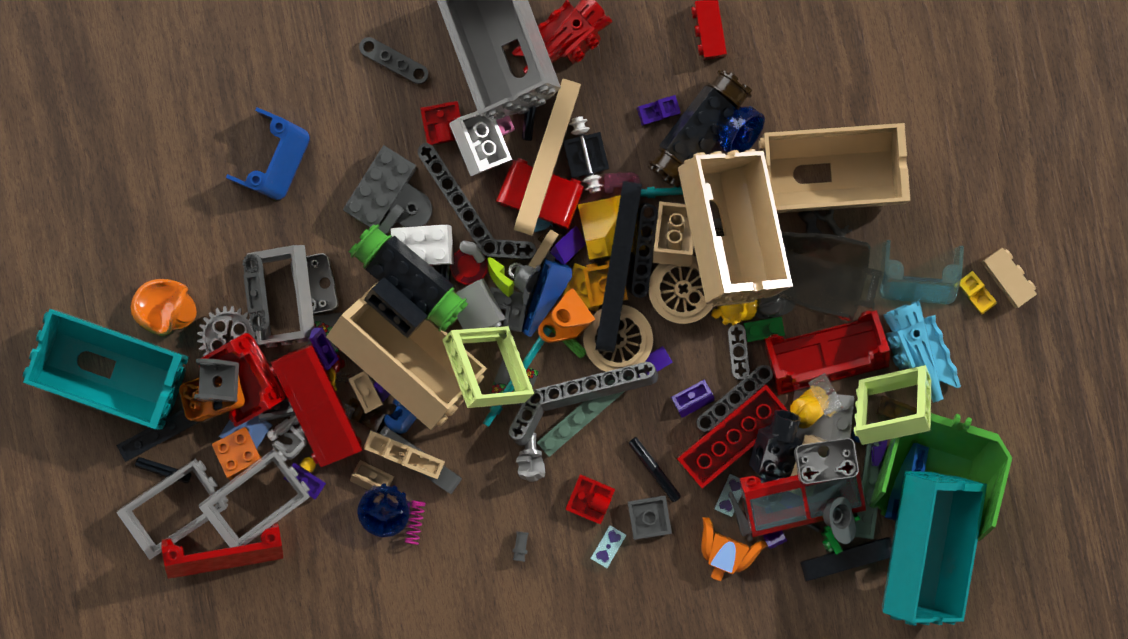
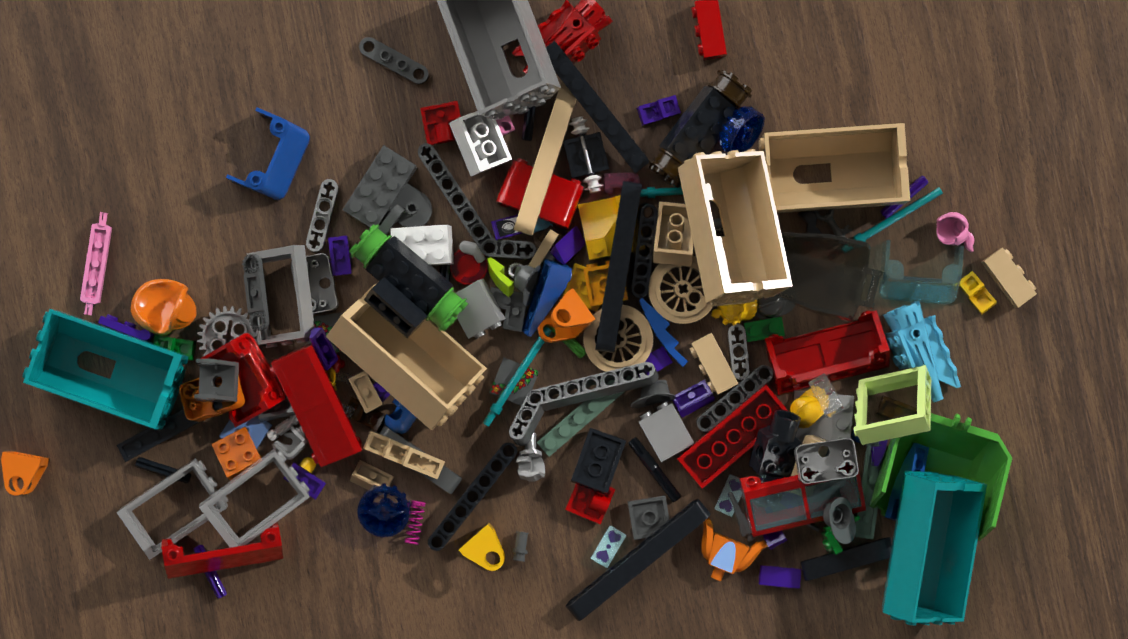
yellowish green window [442,326,534,408] -> none
none -> orange hose [1,451,49,496]
none -> bright pink plate [80,212,112,315]
none -> dark purple plate [98,314,154,341]
none -> green slope [154,335,196,360]
none -> dark purple axle [194,545,227,599]
none -> light grey beam [306,179,339,252]
none -> dark purple plate [328,236,352,276]
none -> black beam [428,442,517,551]
none -> yellow hose [459,523,505,571]
none -> slope [491,215,524,240]
none -> black plate [546,41,650,173]
none -> black beam [565,499,711,621]
none -> black plate [570,427,626,495]
none -> dark grey piece [630,380,676,408]
none -> light grey brick [638,402,695,462]
none -> blue slope [639,298,688,367]
none -> tan brick [689,333,738,395]
none -> dark purple slope [759,565,802,588]
none -> teal bar [841,187,943,252]
none -> dark purple axle [881,176,928,219]
none -> bright pink hair [936,212,974,253]

